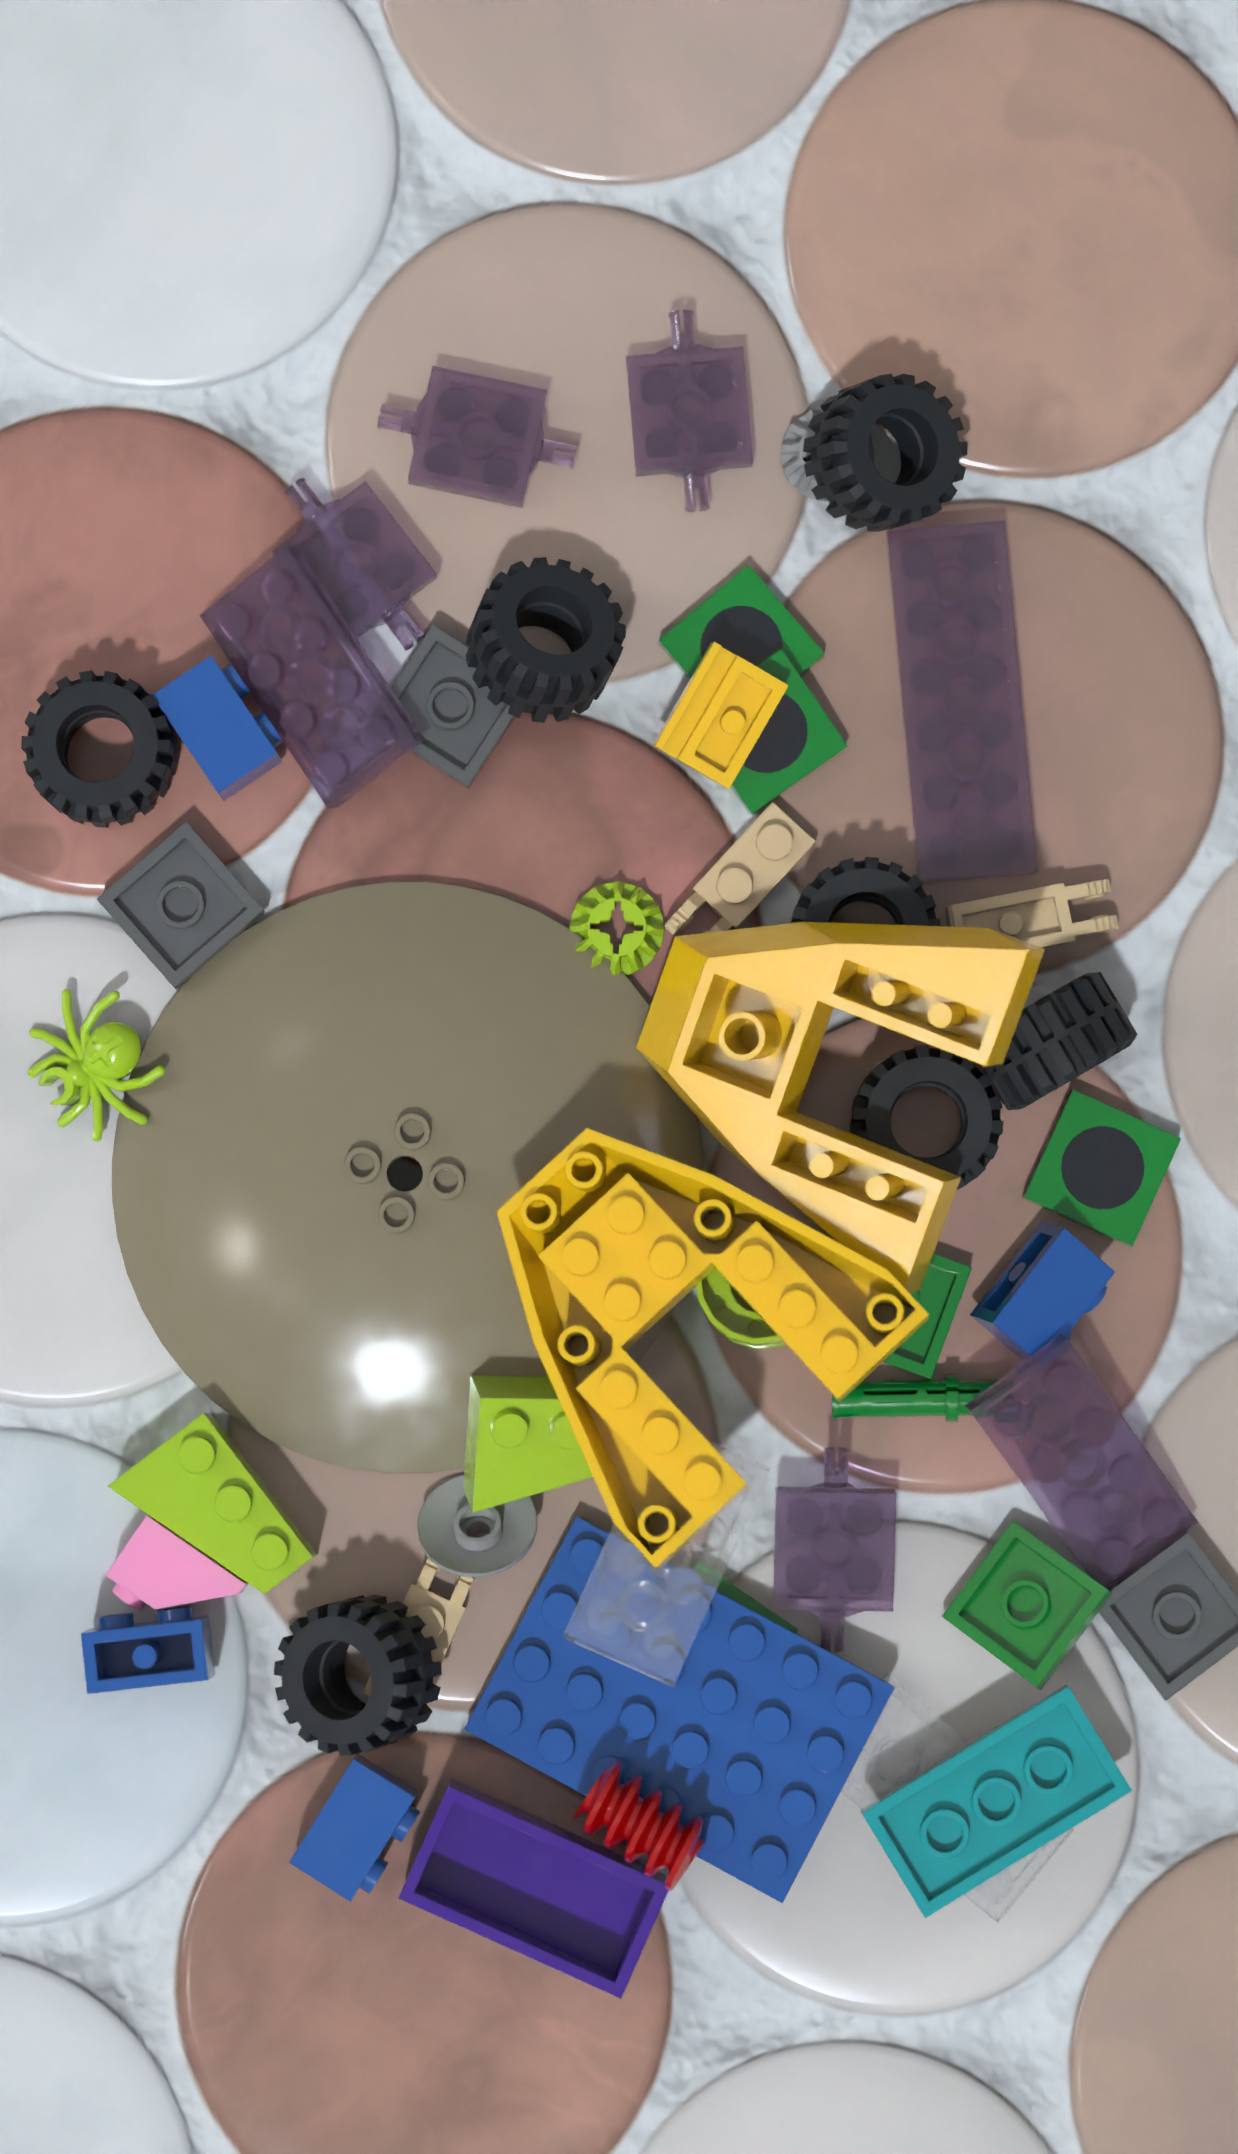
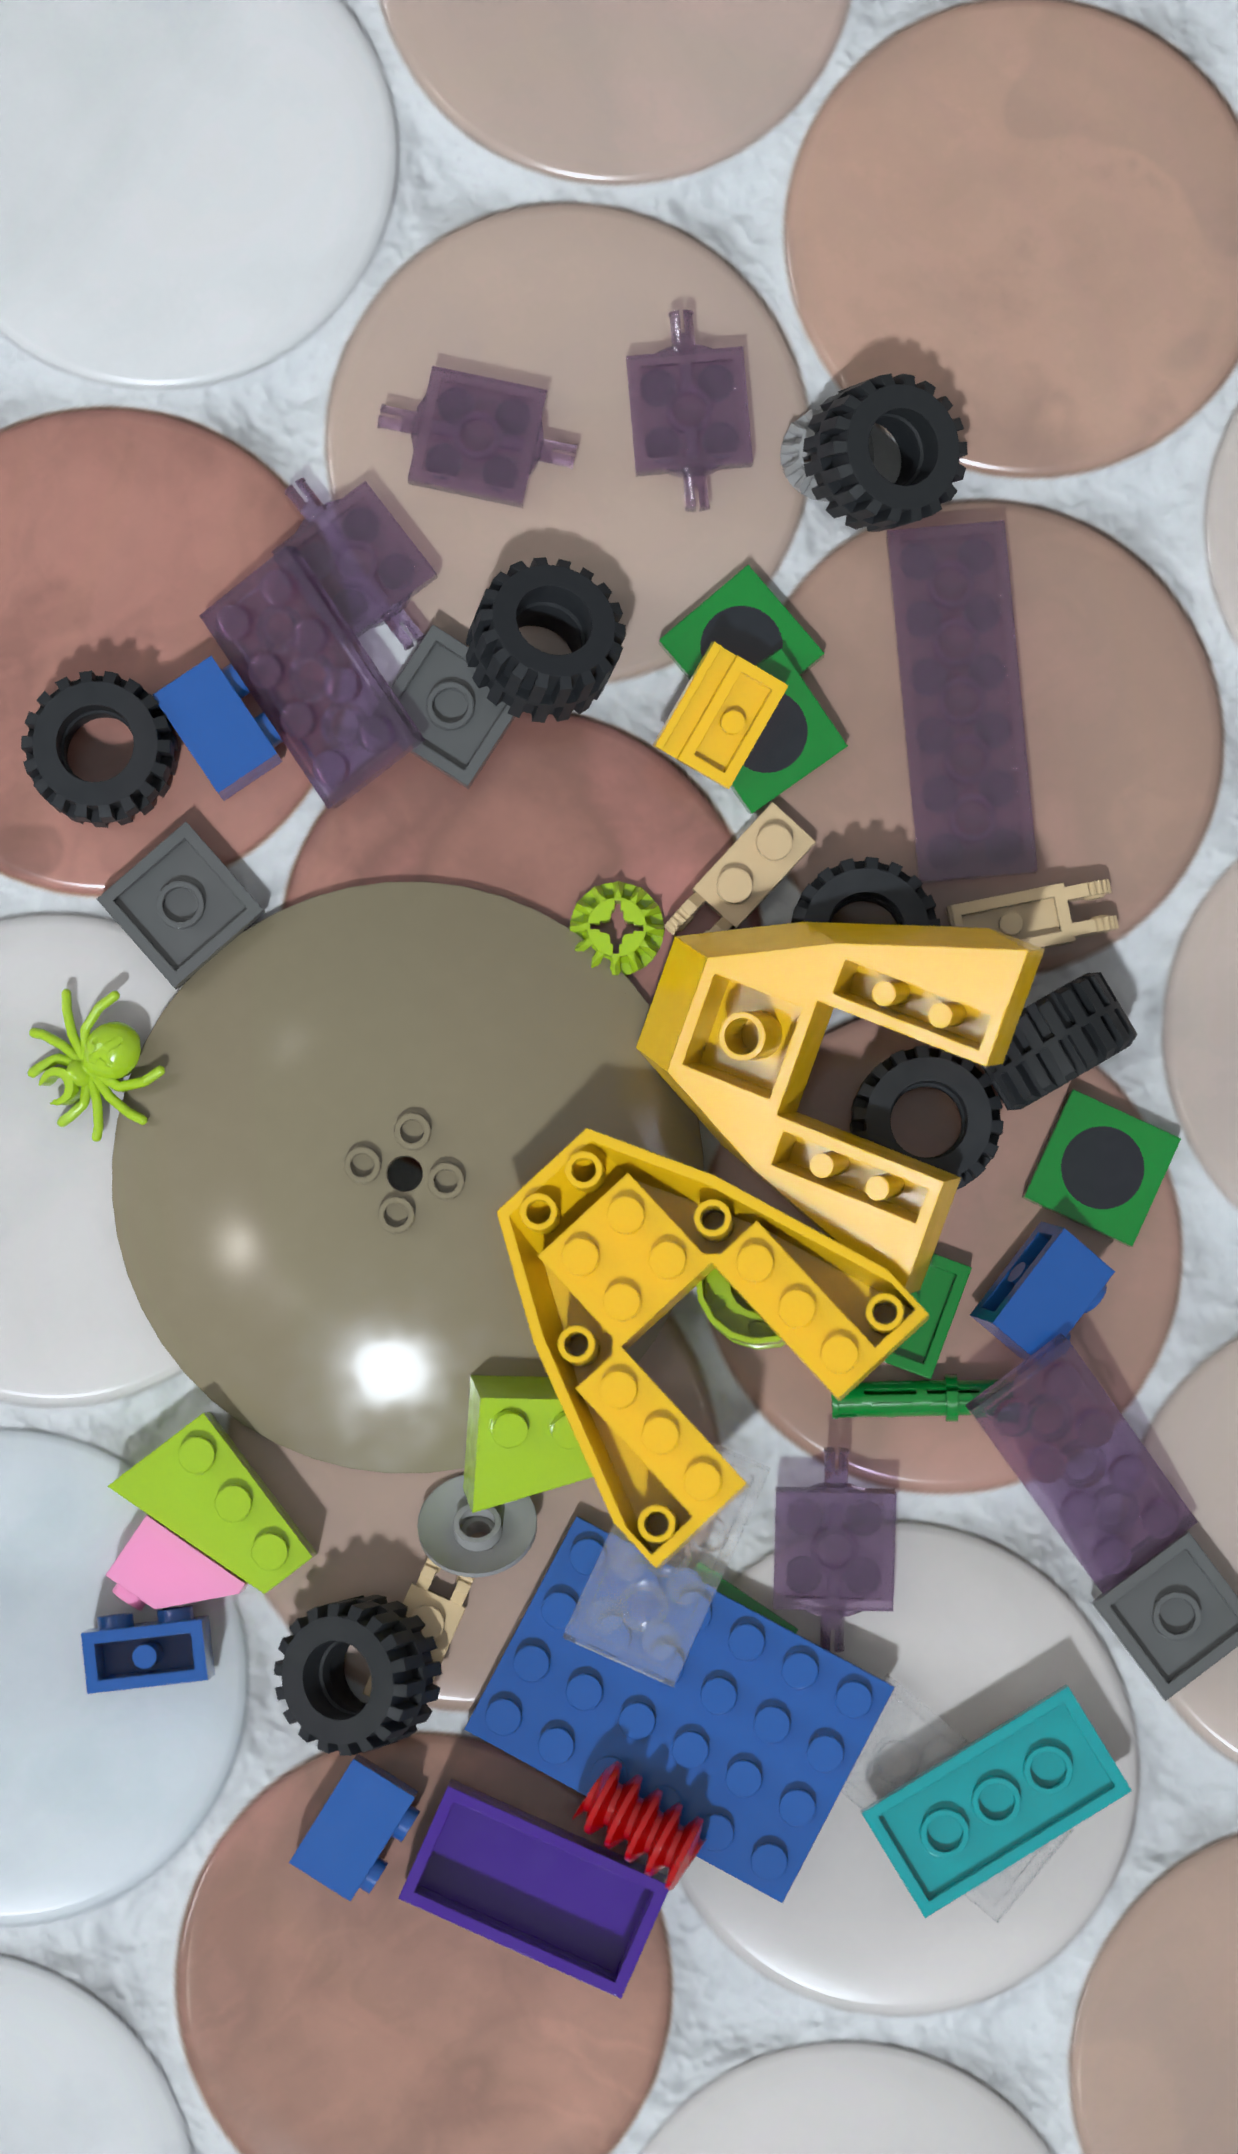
green tile [942,1521,1112,1691] -> none

